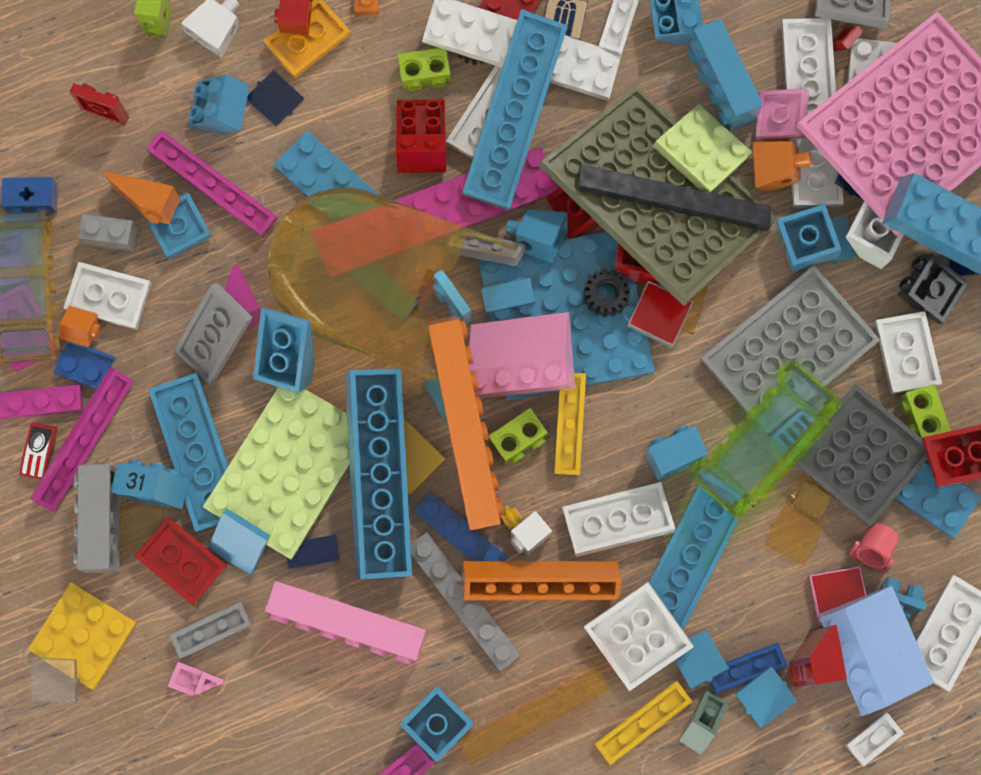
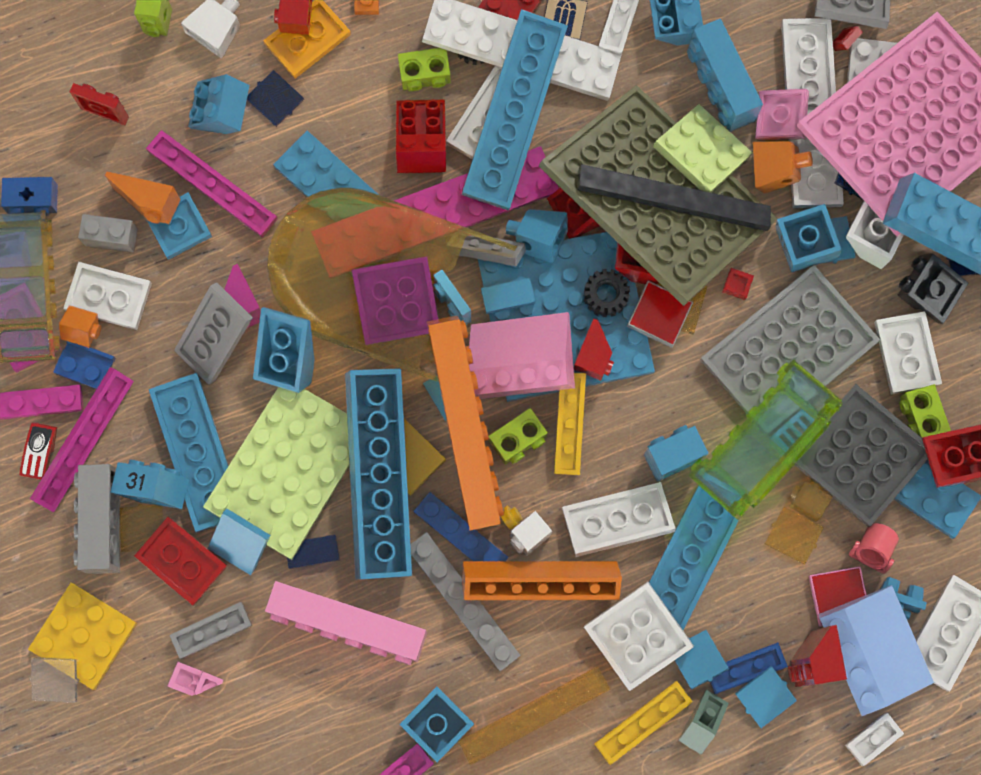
none -> magenta plate [352,256,438,345]
none -> red slope [574,318,614,381]
none -> red tile [722,268,754,300]

